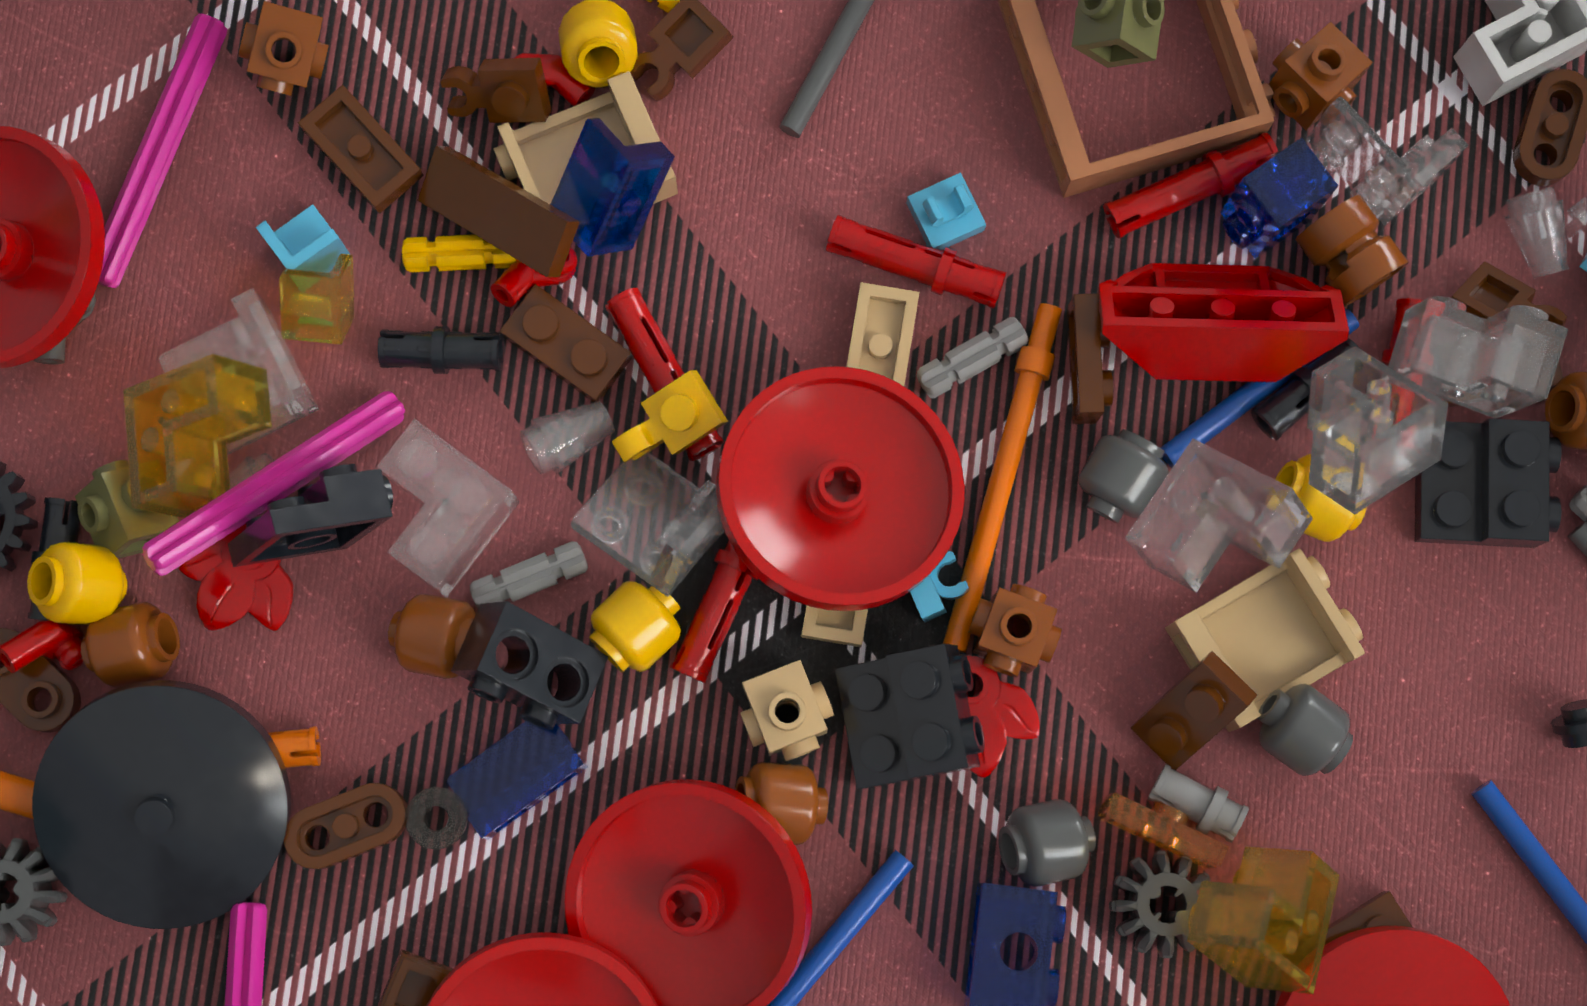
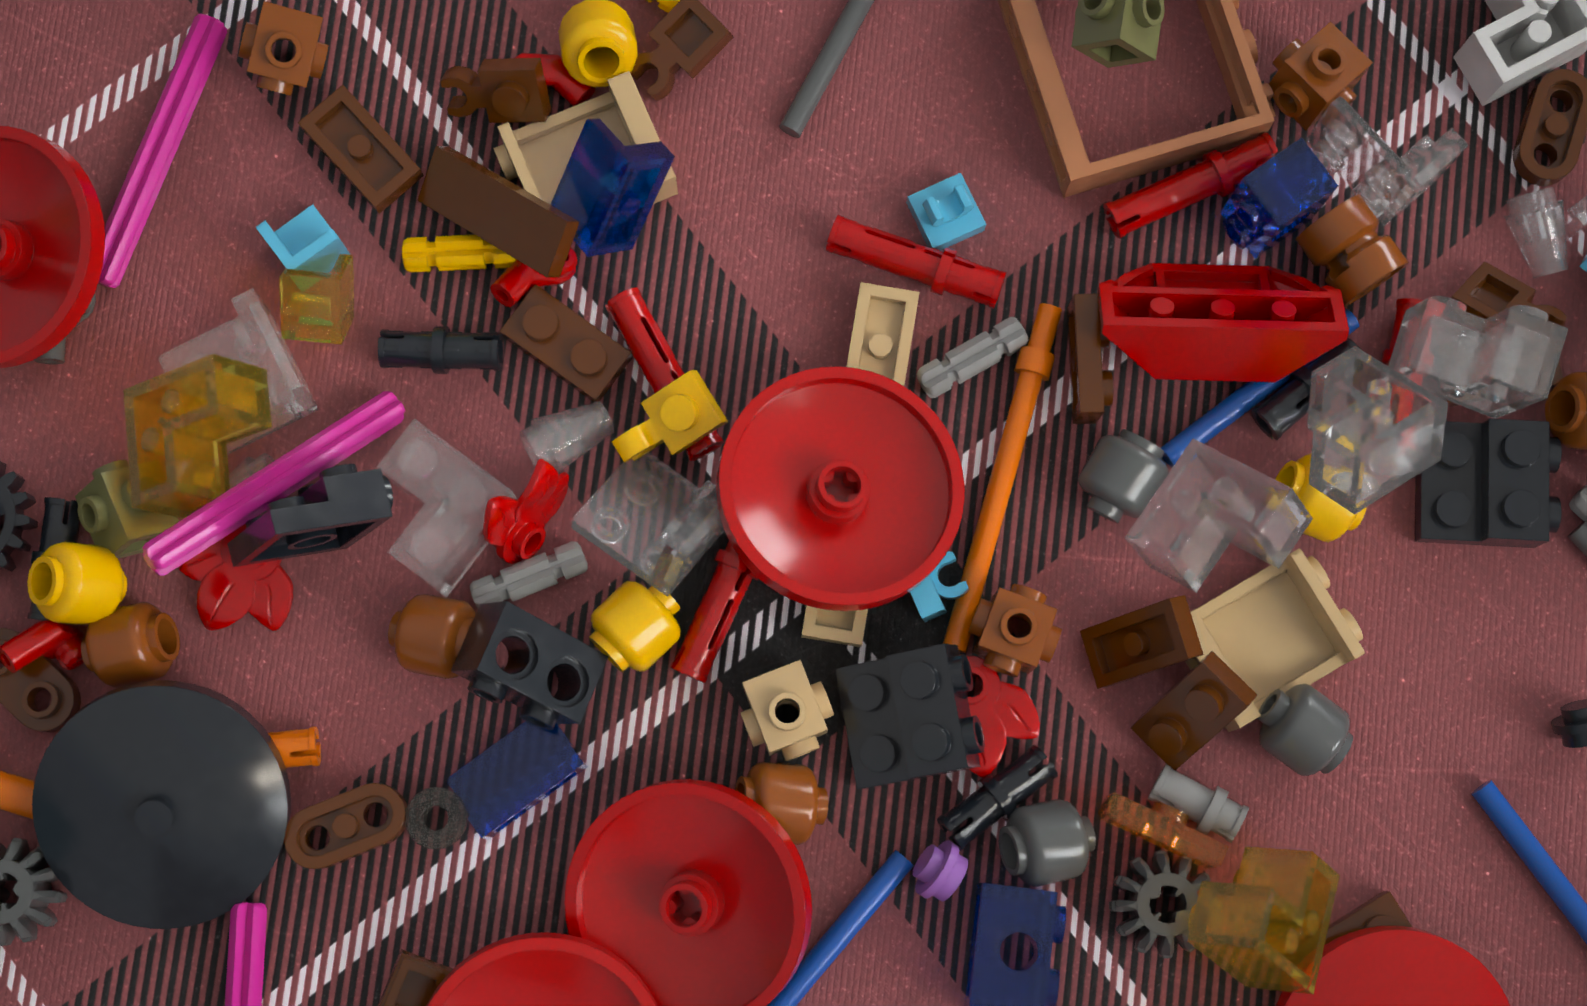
none -> red plate [483,458,569,564]
none -> medium lavender plate [913,840,968,901]
none -> black pin [937,745,1058,851]
none -> reddish brown plate [1080,595,1204,689]

